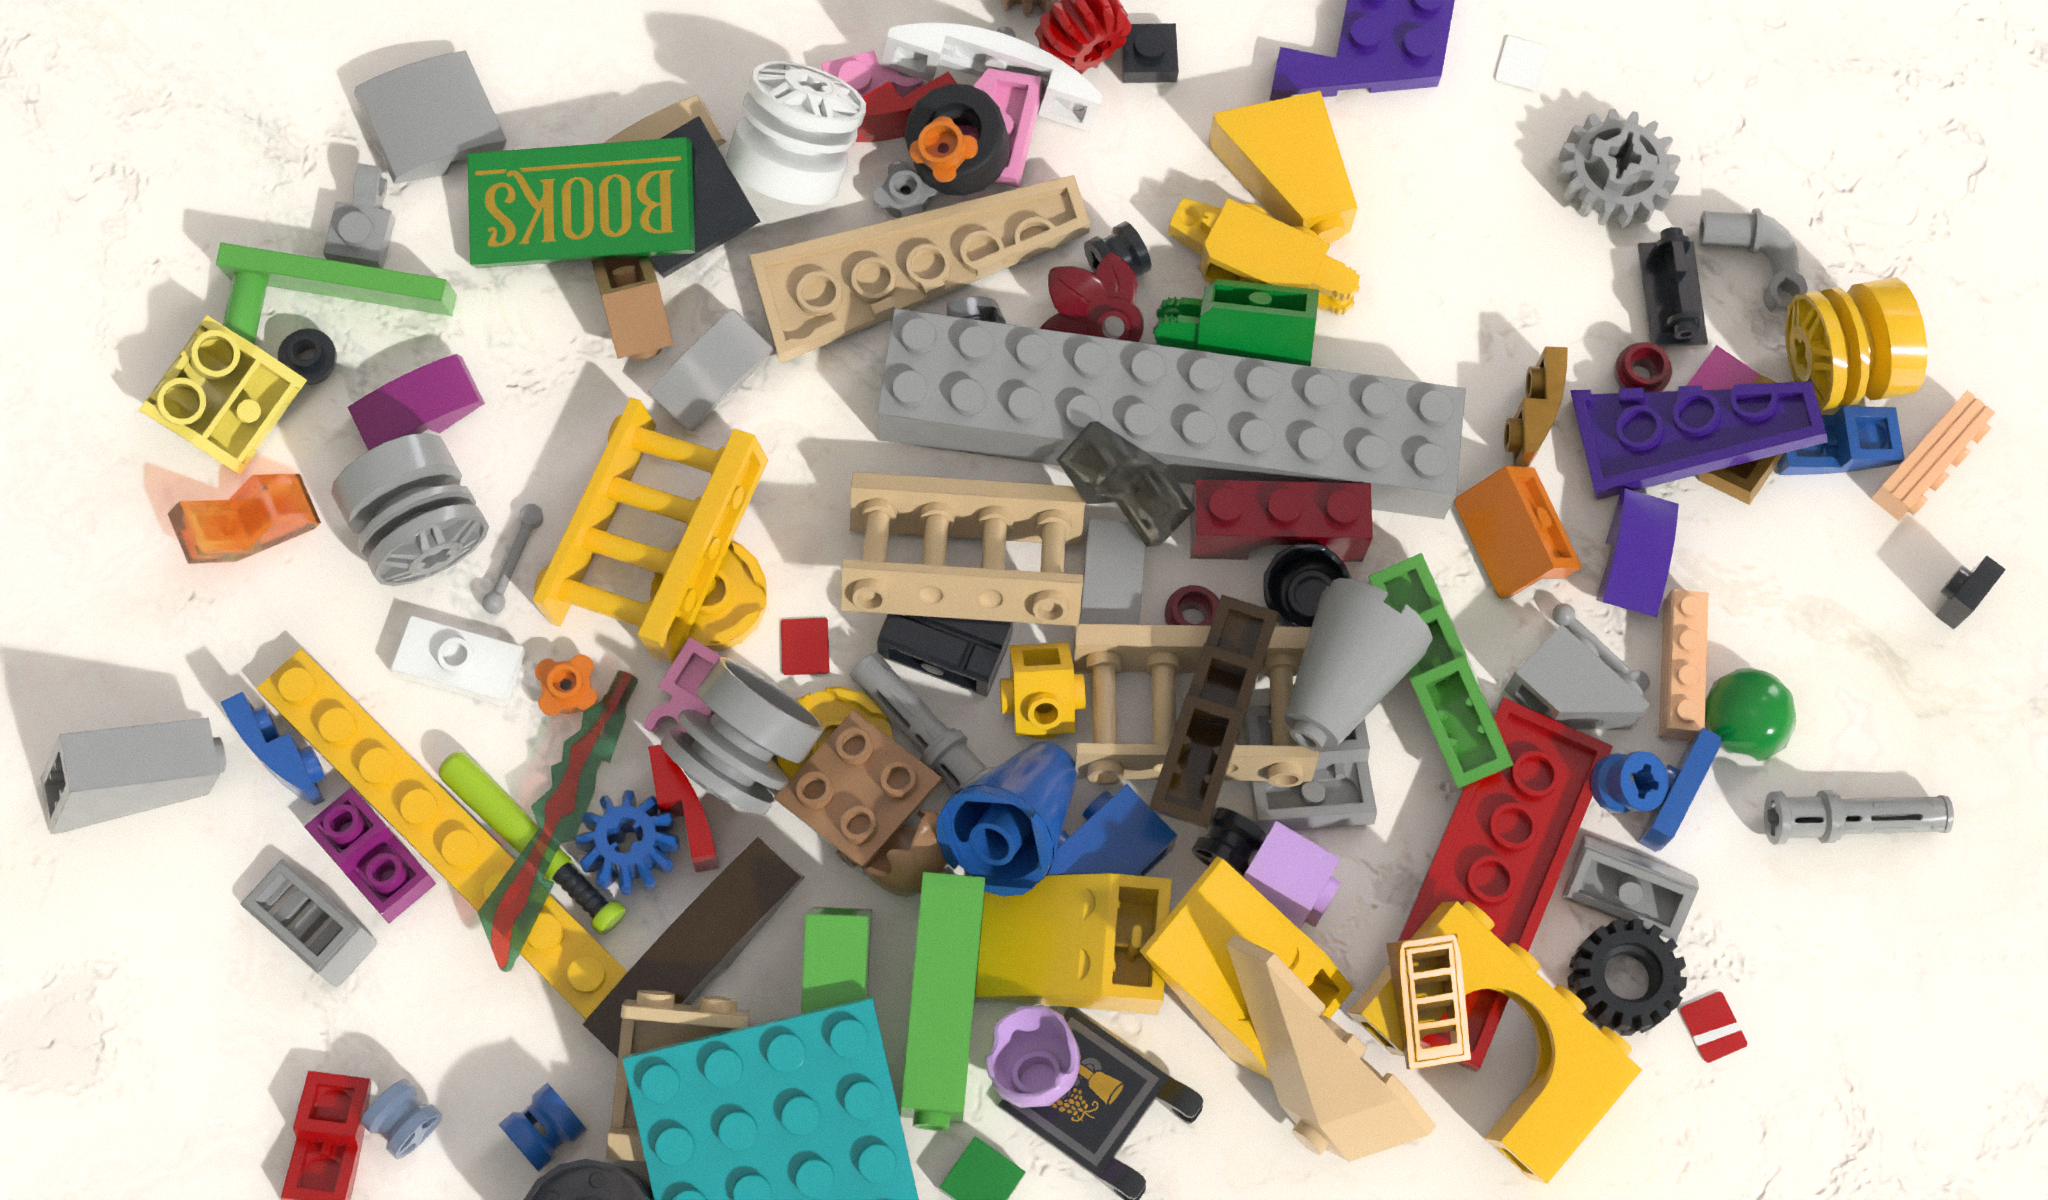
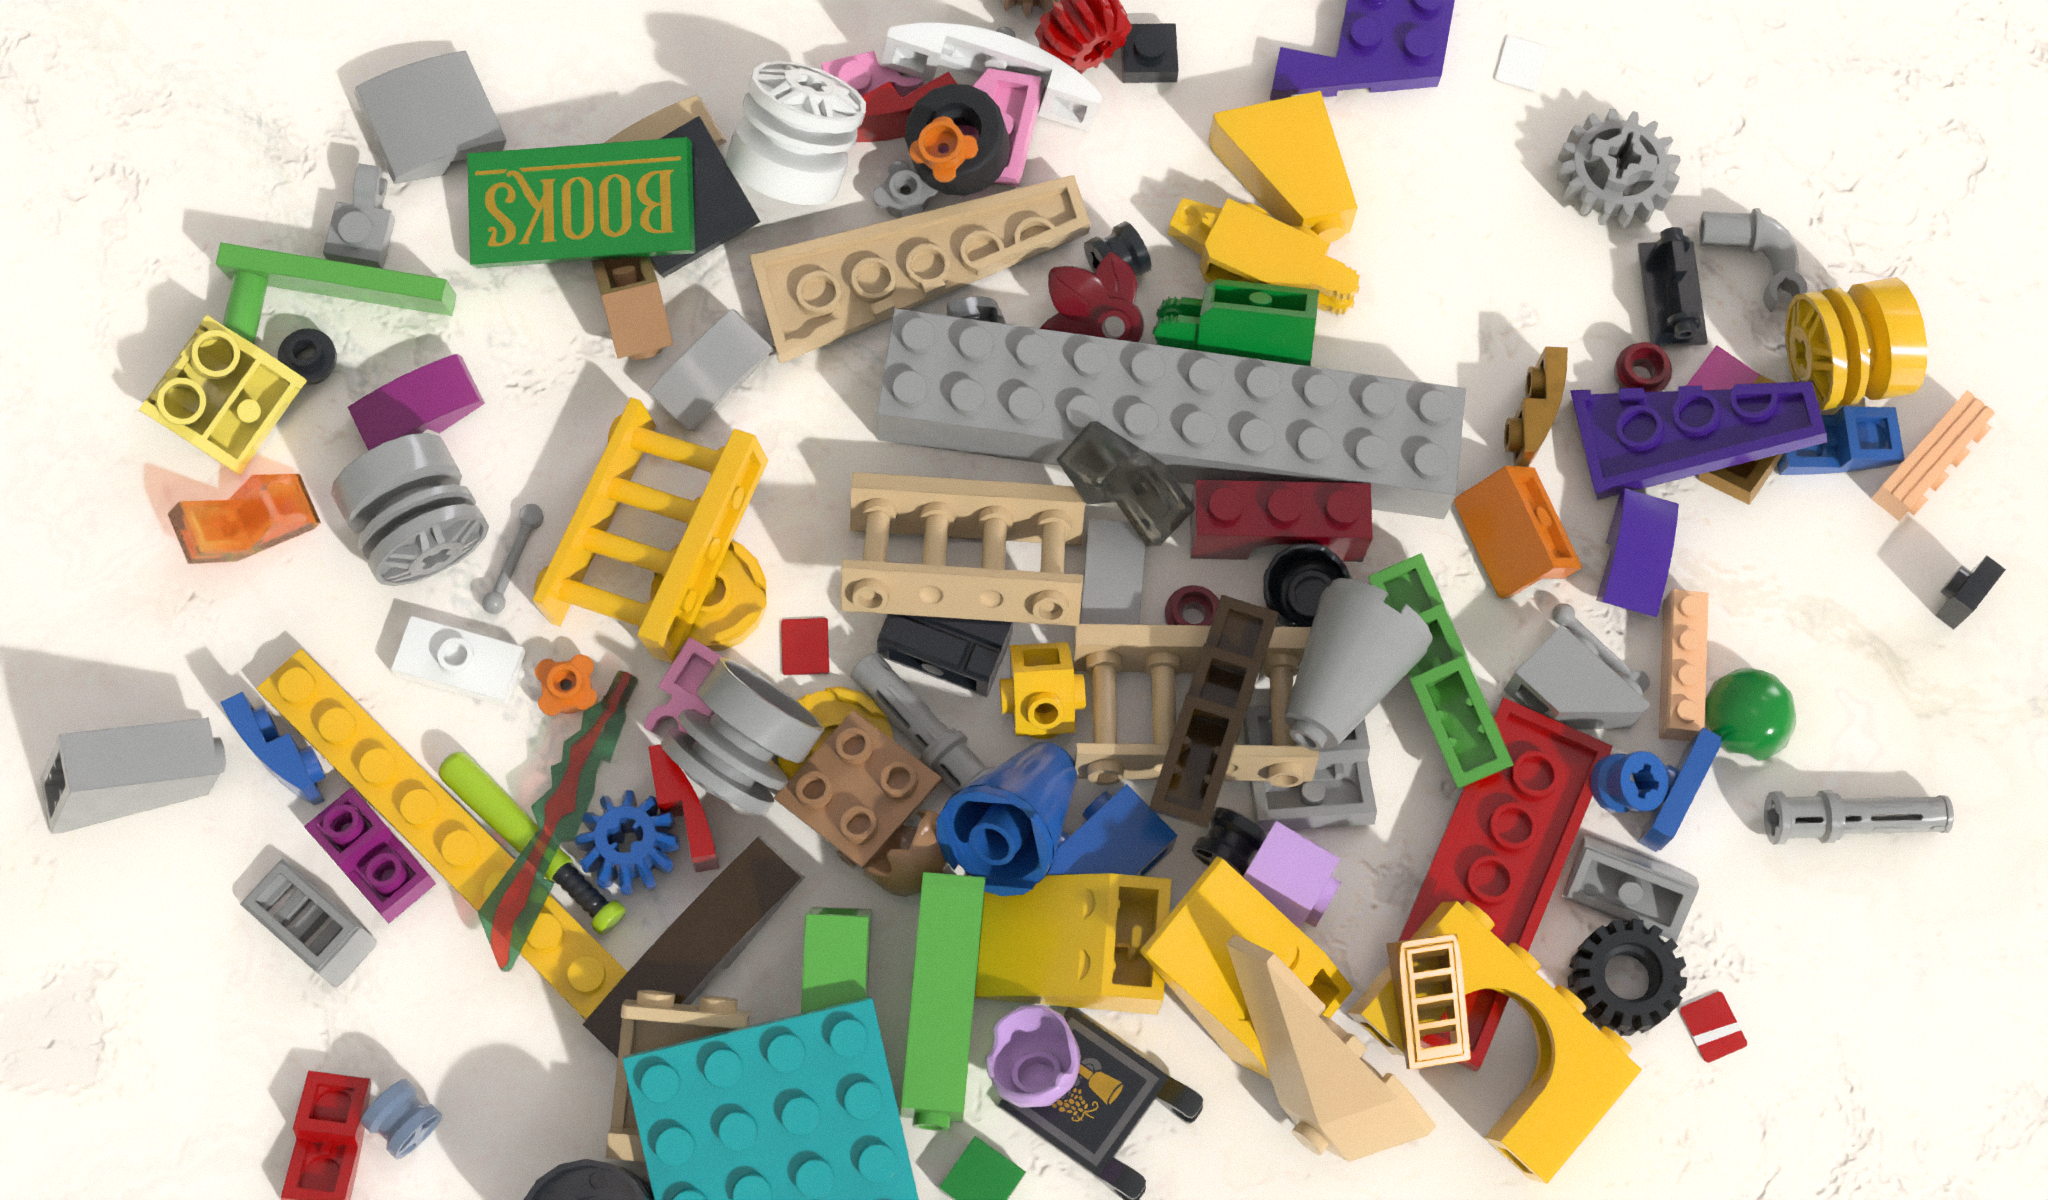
blue wheel [498,1083,587,1172] -> none

